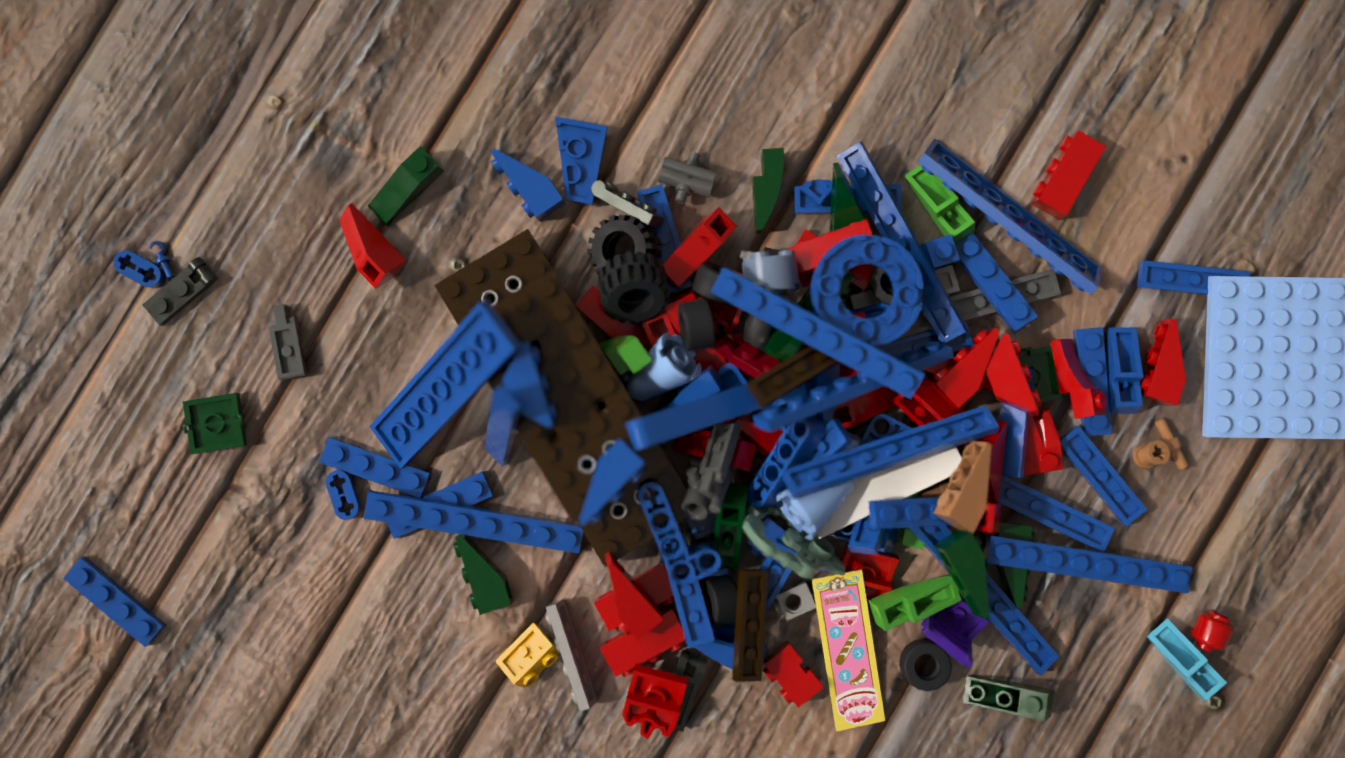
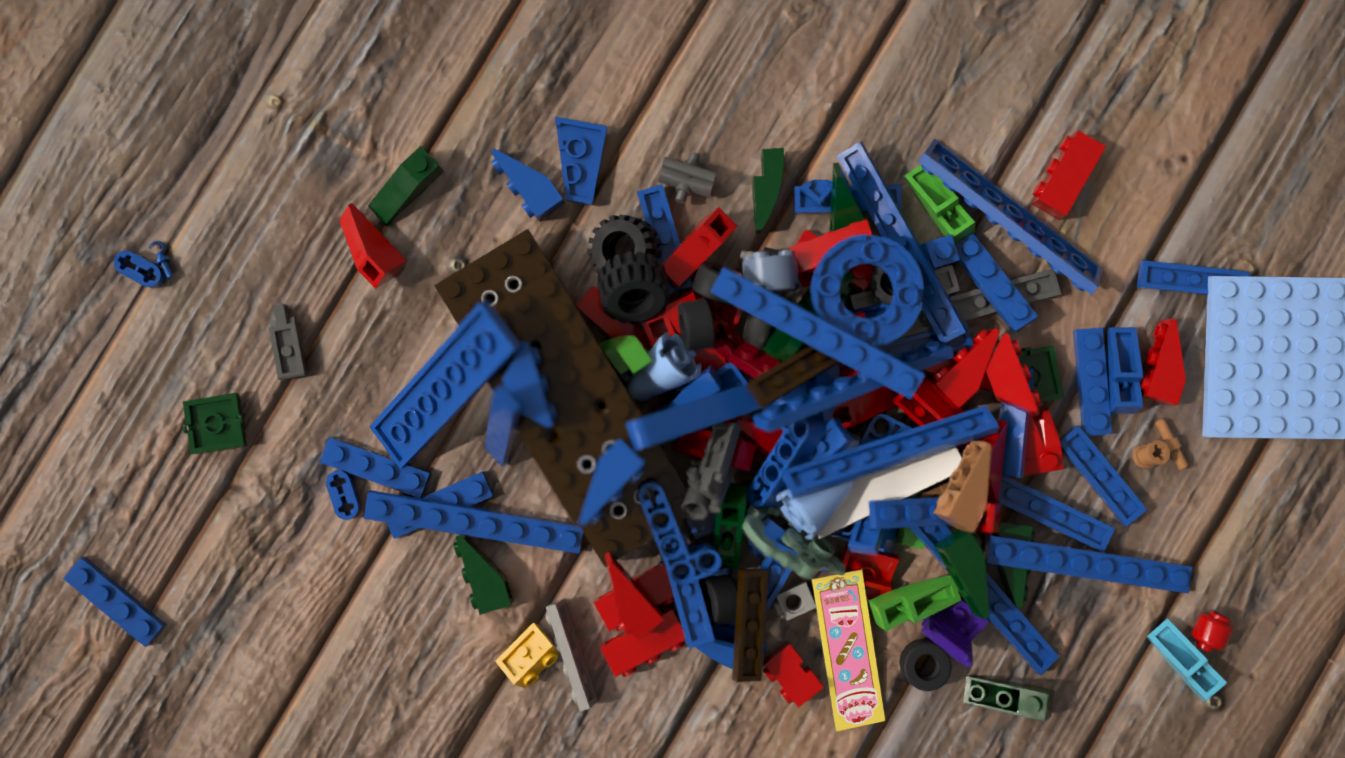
pearl dark grey plate [142,257,218,326] -> none
plate [591,181,664,228] -> none
red plate [622,664,688,739] -> none
pearl dark grey plate [674,650,708,732] -> none
red slope [1050,339,1108,419] -> none

